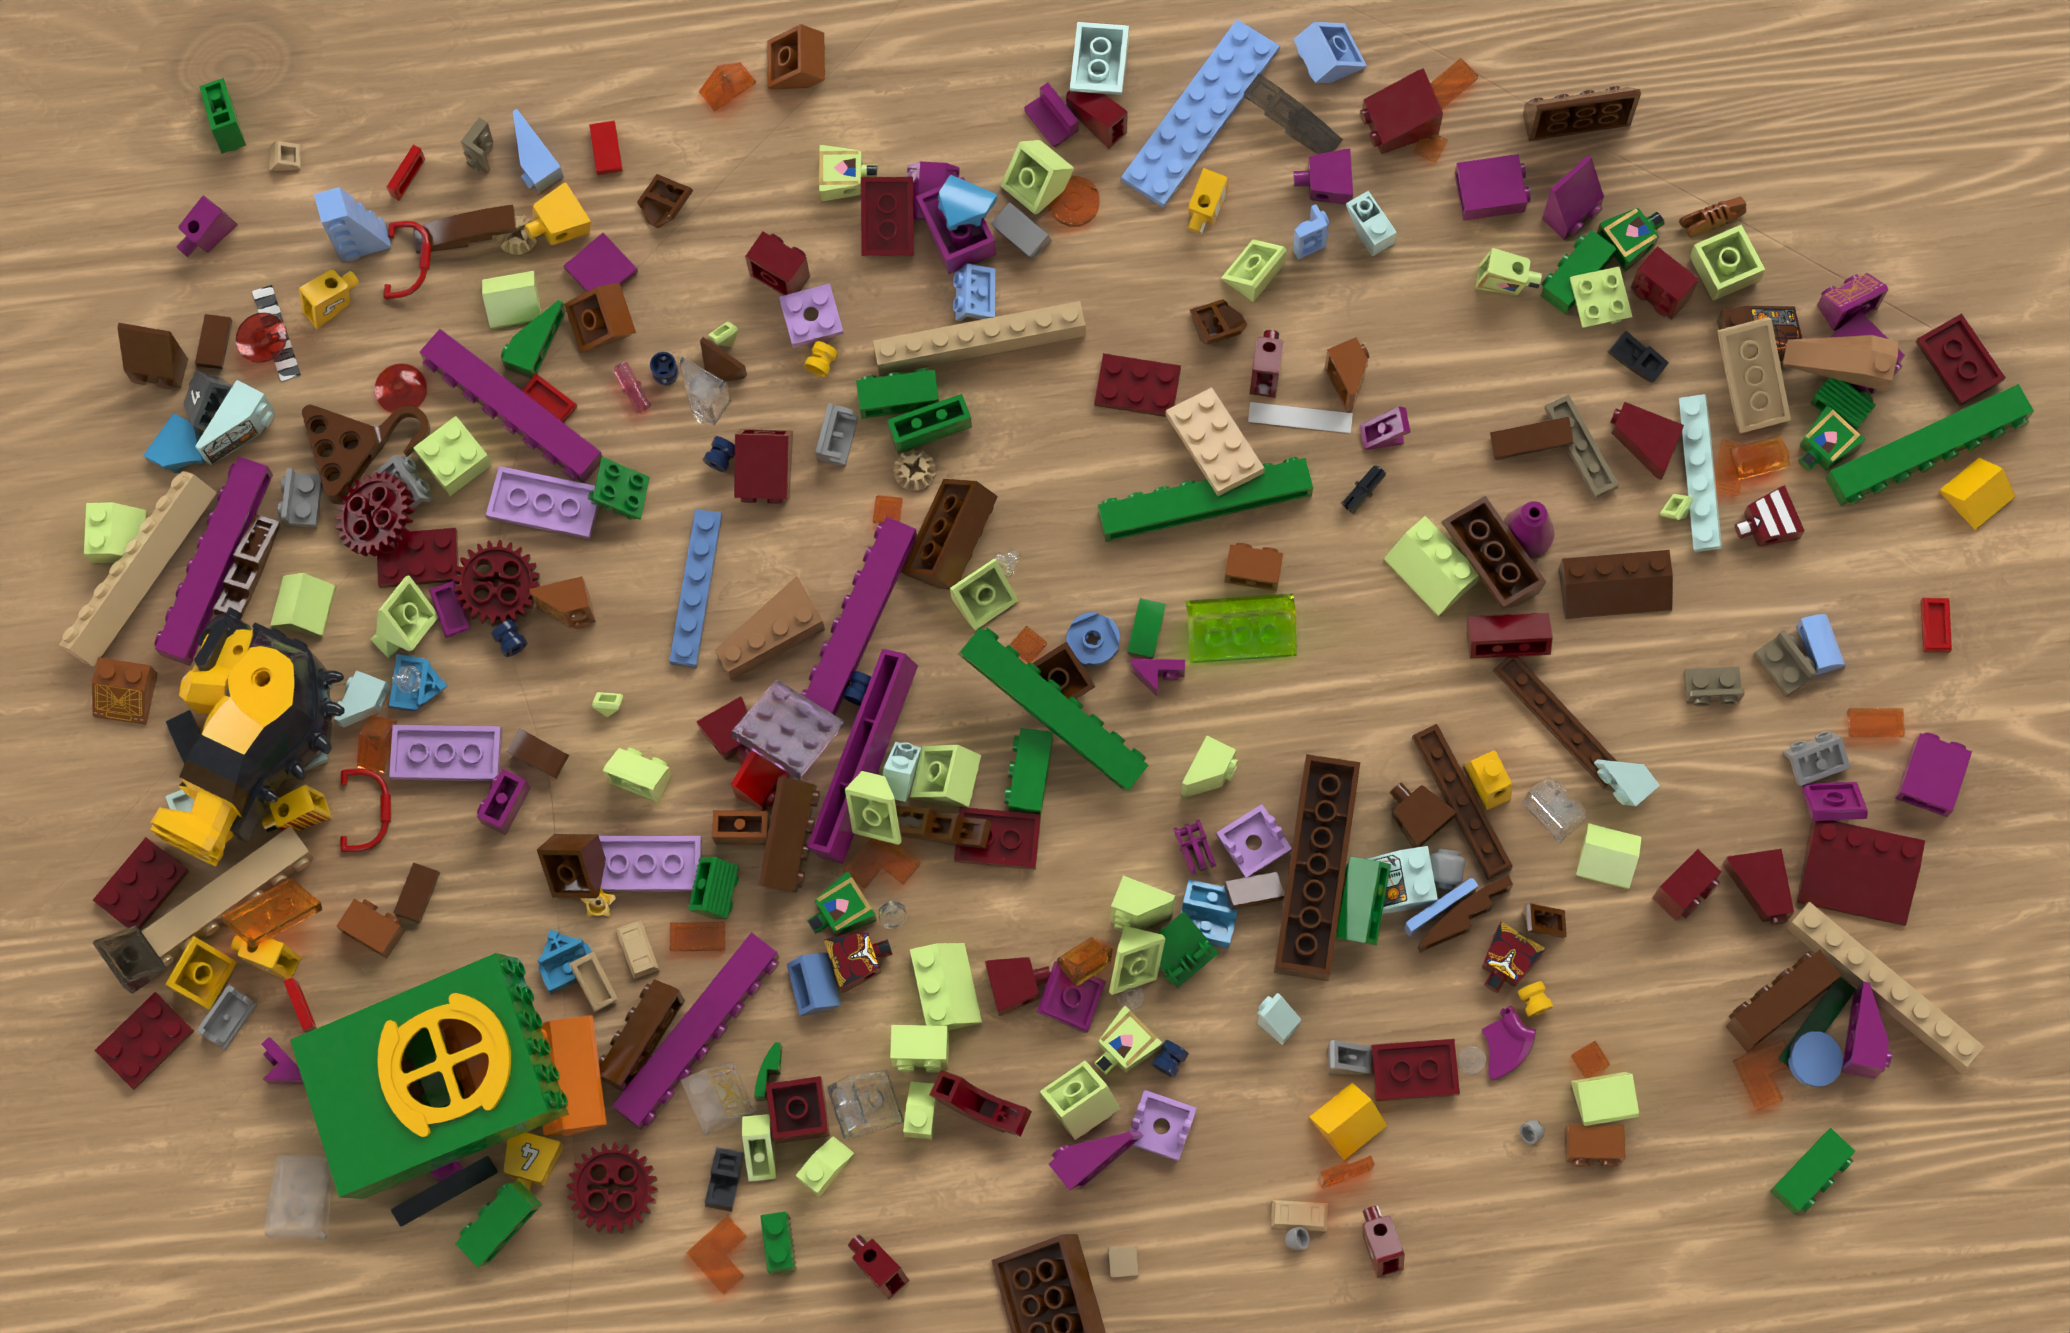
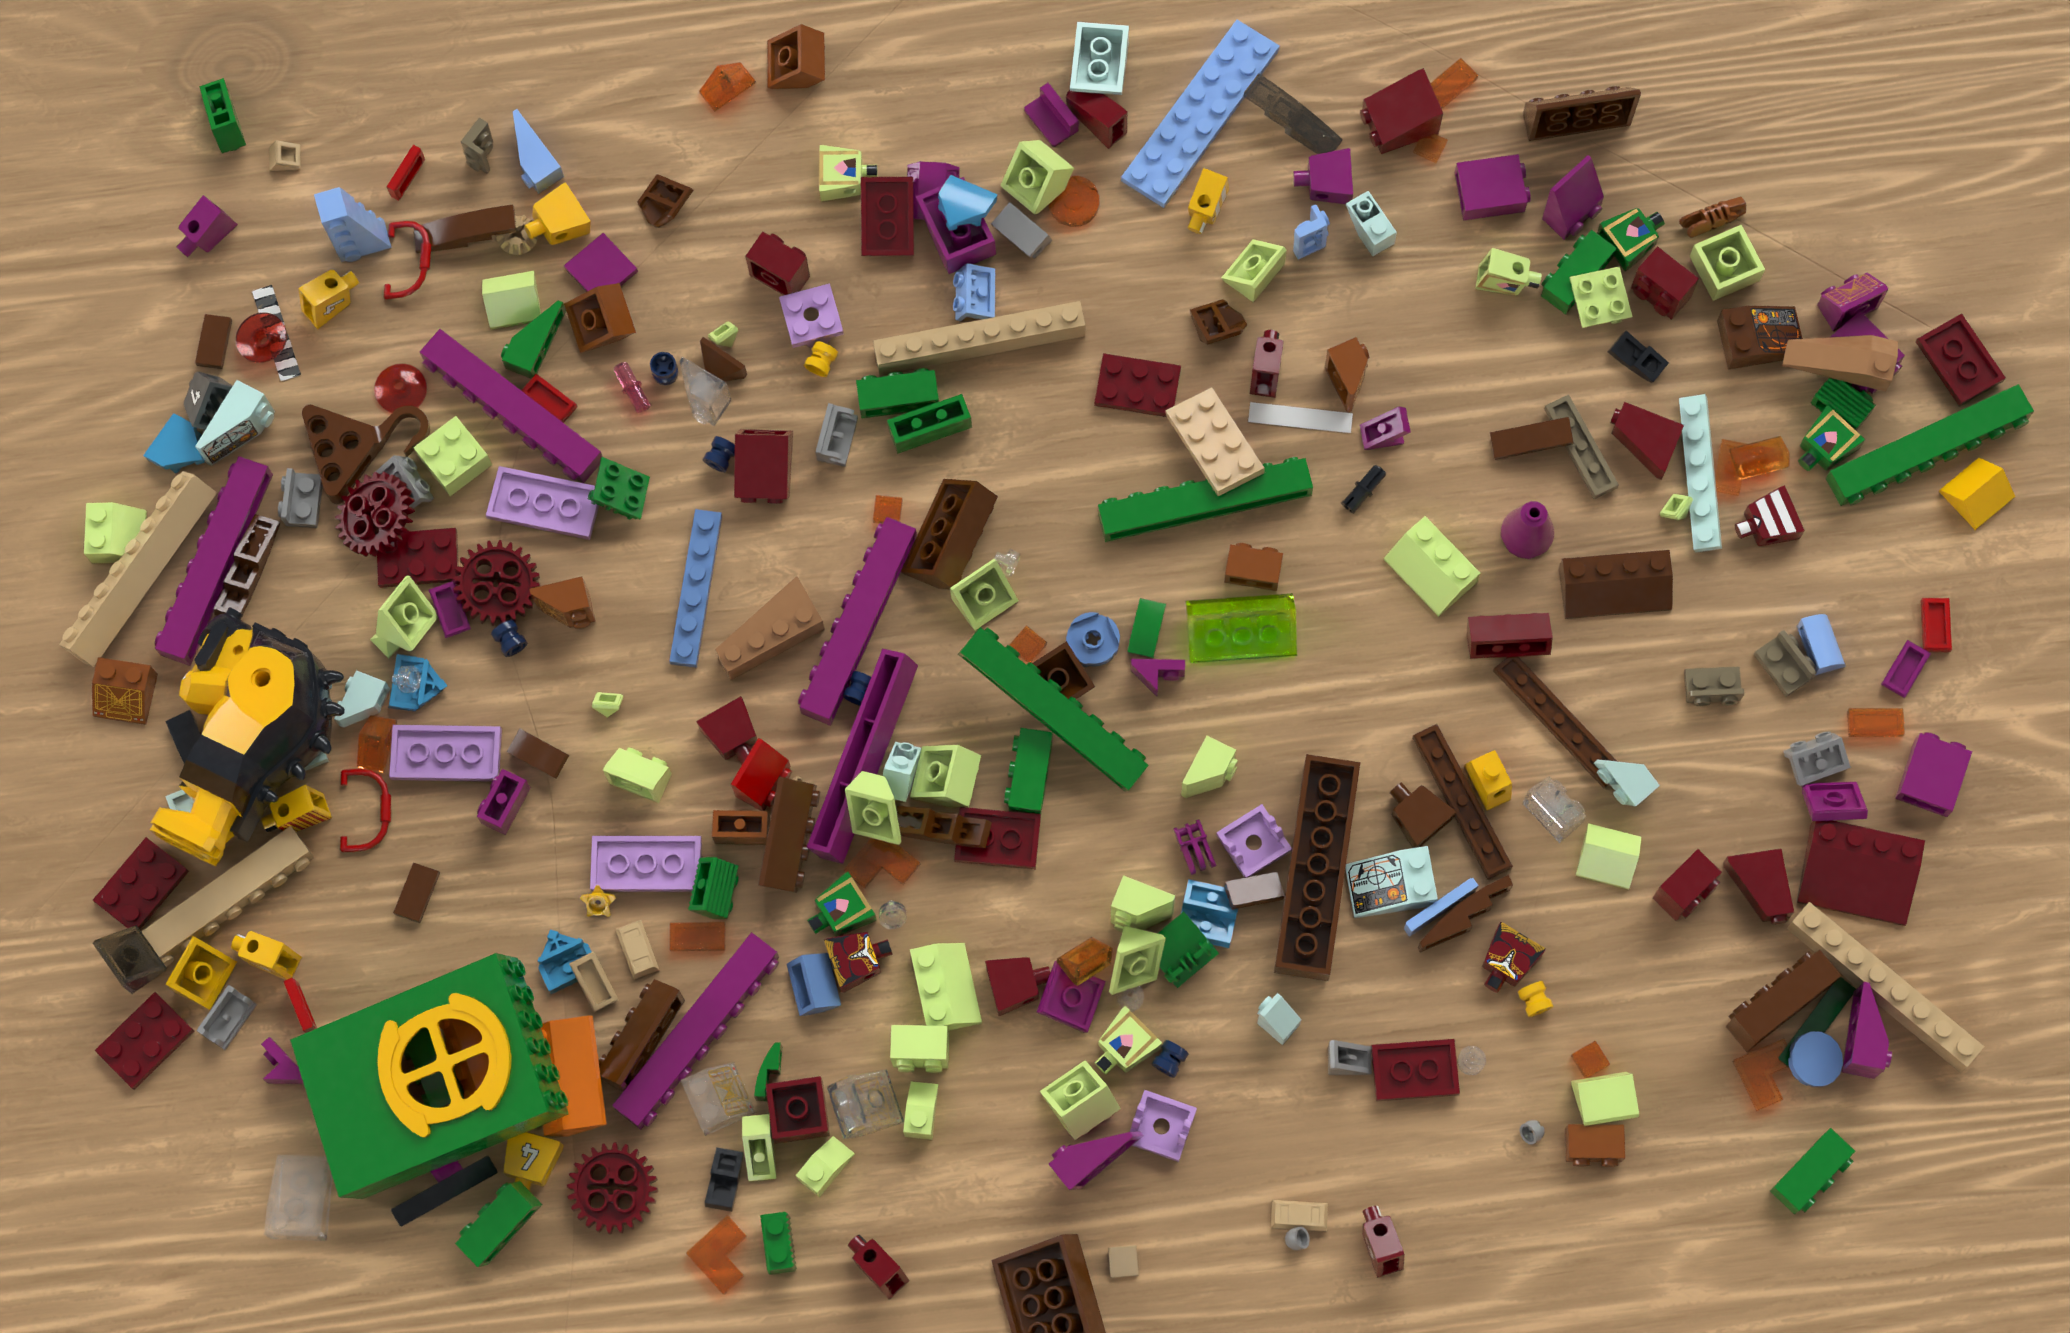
reddish brown slope [117,323,188,389] -> none
clear orange tile [222,878,323,948] -> none
yellowish green slope [270,573,336,637] -> none
dark orange brick [336,899,405,959] -> none
reddish brown slope [537,834,606,898] -> none
red tile [589,120,623,175] -> none
clear purple plate [731,679,844,779] -> none
tan gear [893,449,936,491] -> none
dark red arch [929,1070,1032,1137] -> none
light blue slope [1293,22,1367,83] -> none
yellow slope [1309,1083,1387,1161] -> none
clear orange tile [1318,1156,1375,1189] -> none
brick [1336,857,1391,946] -> none
light grey head [1430,848,1465,889] -> none
reddish brown slope [1441,496,1546,609] -> none
magenta arm [1482,1006,1536,1080] -> none
reddish brown slope [1522,903,1567,938] -> none
tan plate [1717,317,1791,434] -> none
none -> magenta tile [1881,640,1931,698]

